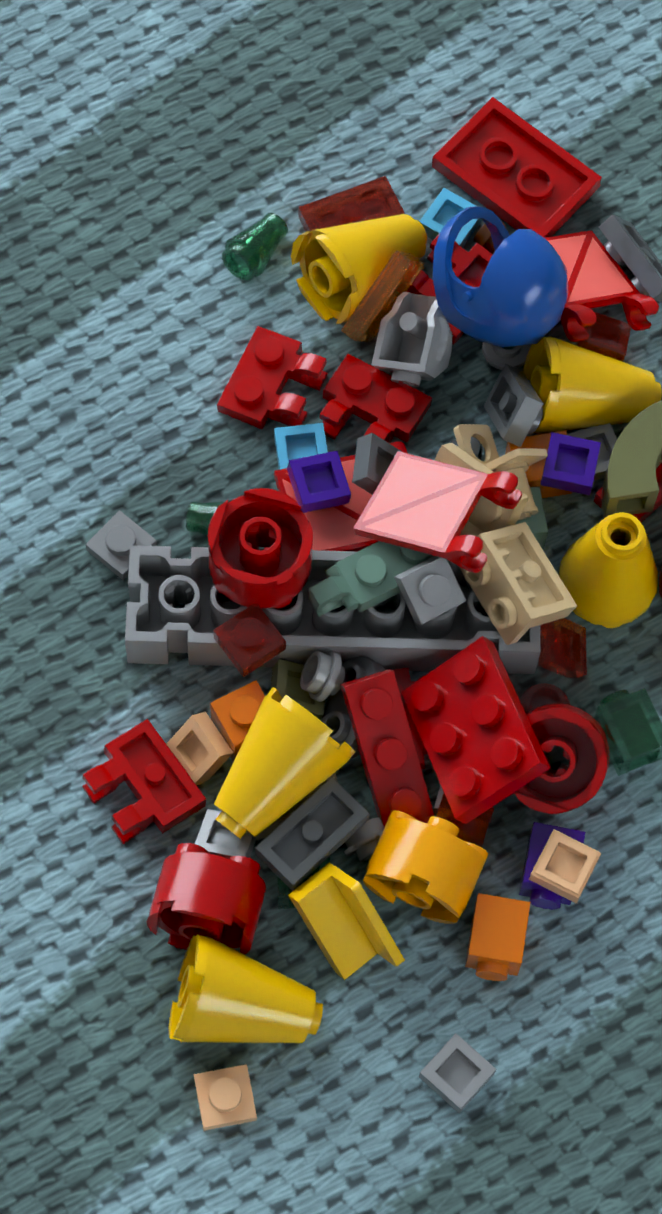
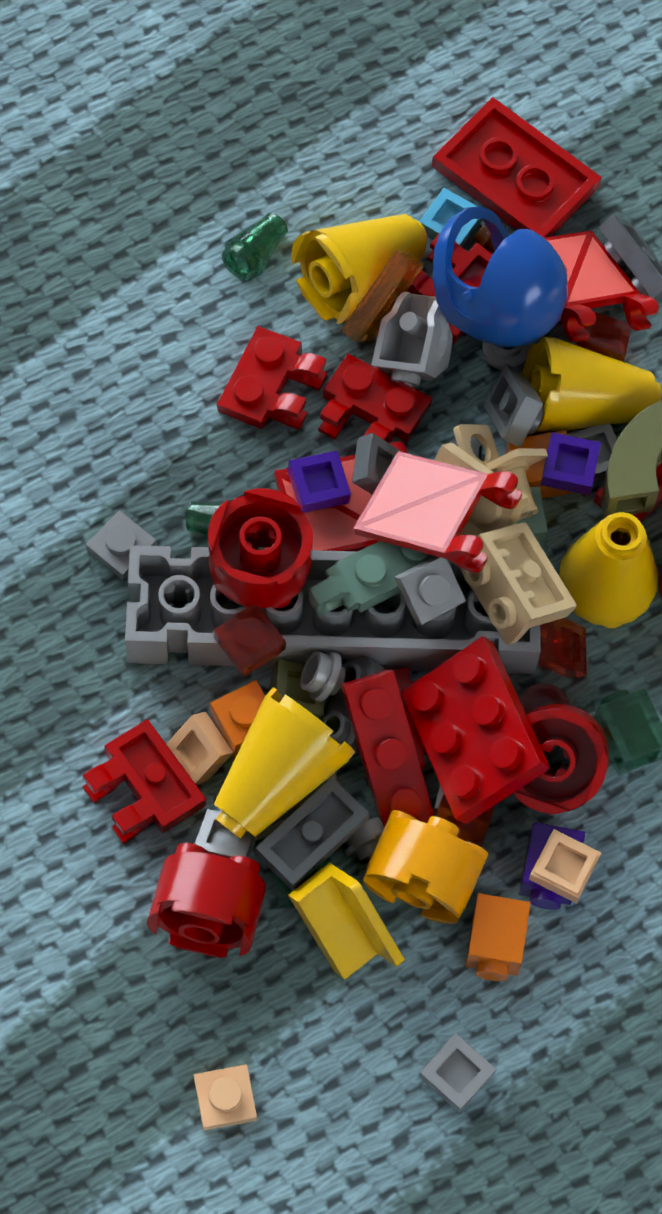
yellow cone [169,934,323,1043] -> none
medium azure plate [274,423,328,470] -> none
clear red plate [298,176,405,232] -> none

